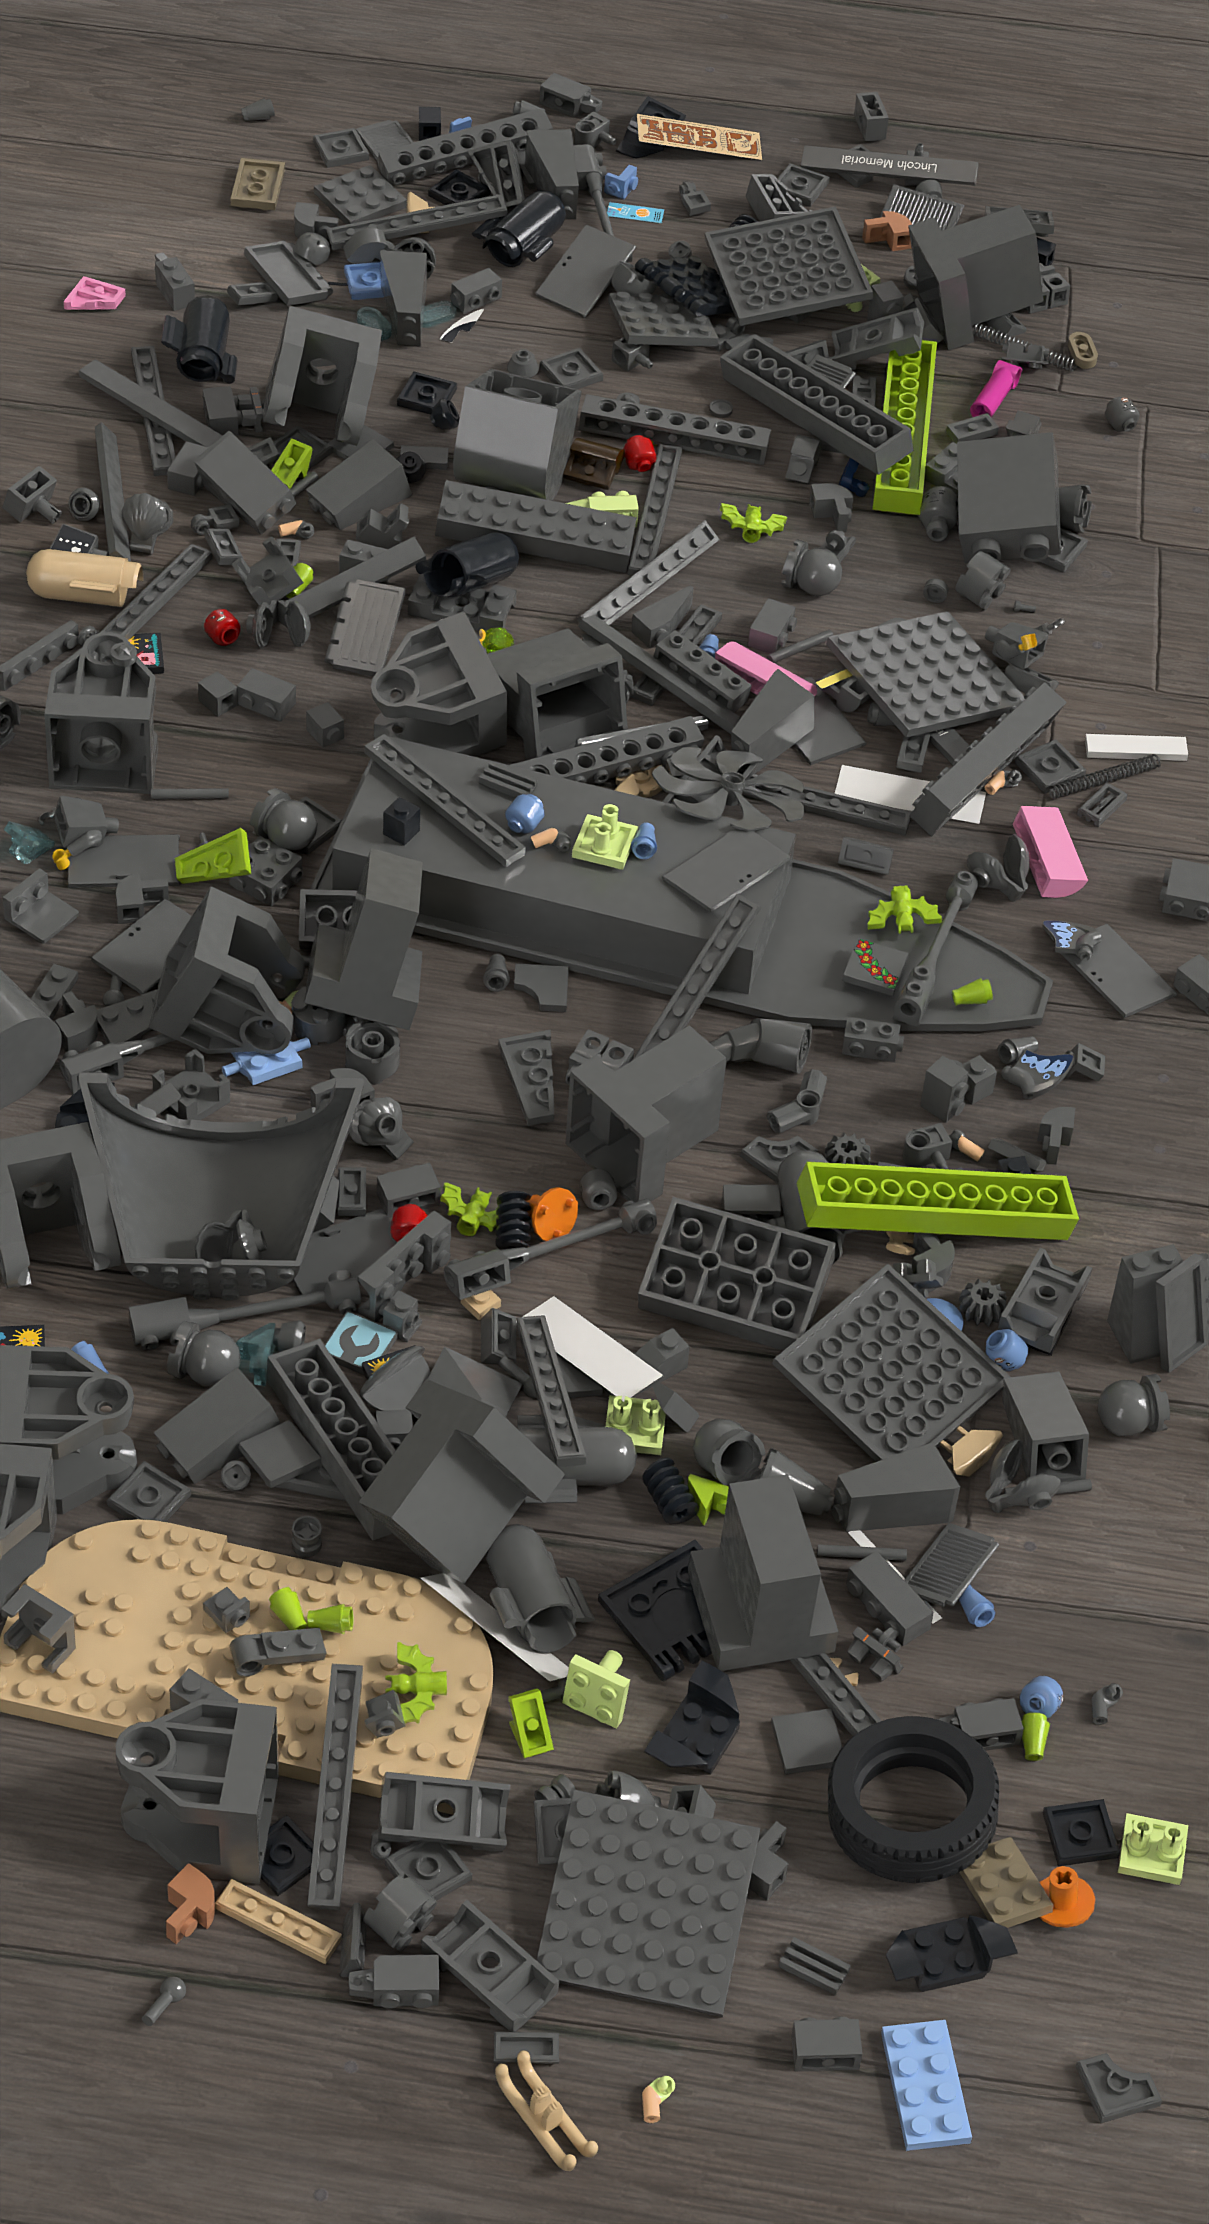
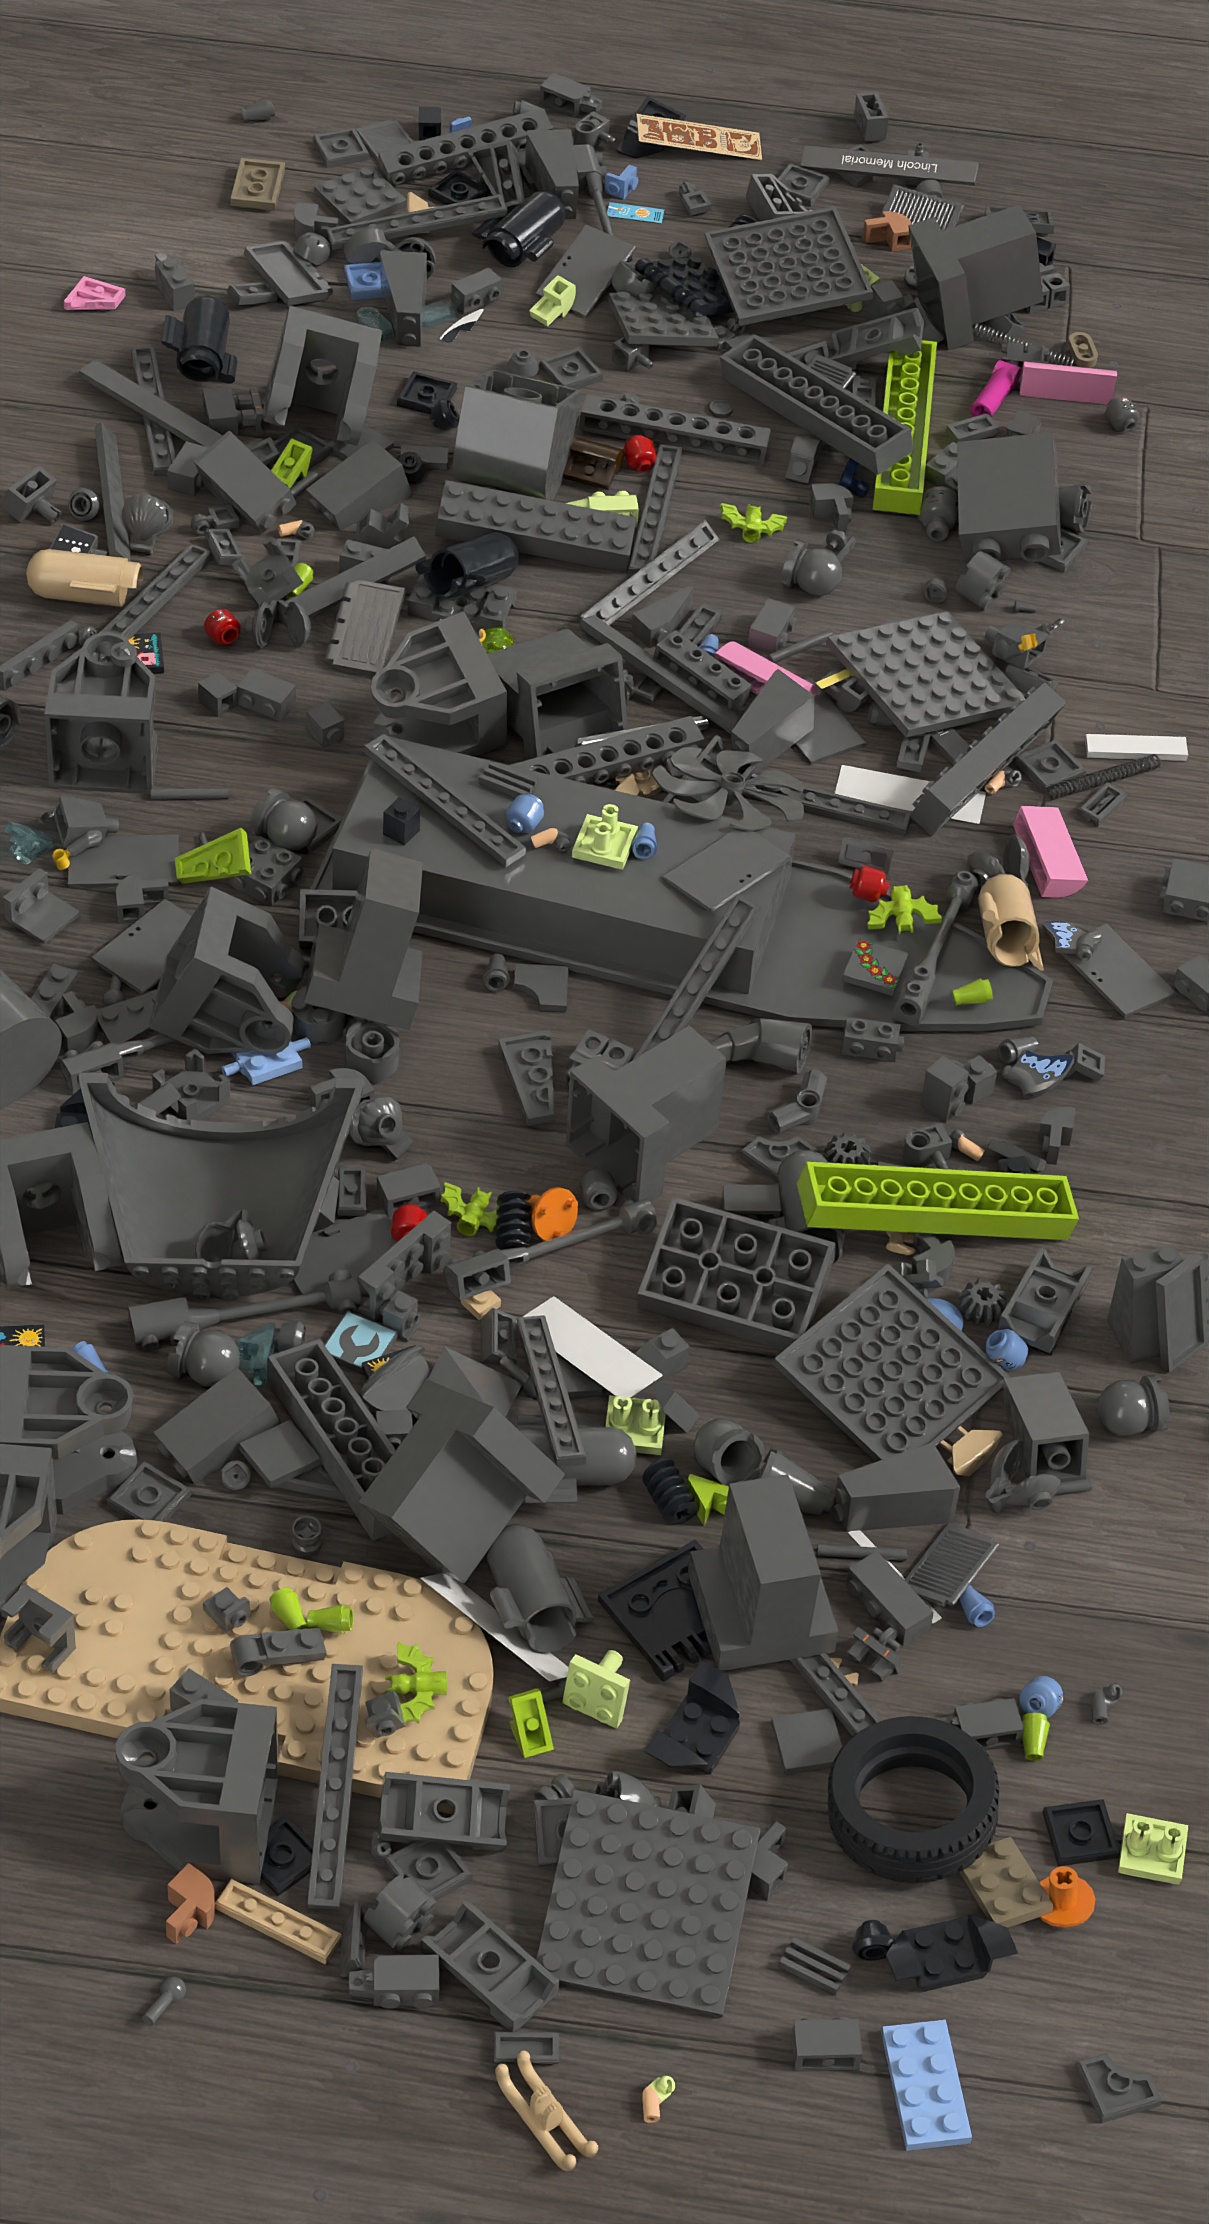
none -> yellowish green brick [529,275,576,326]
none -> red head [849,865,889,903]
none -> black cone [852,1920,895,1961]
none -> tan piece [978,874,1044,971]
none -> bright pink brick [1020,362,1117,405]

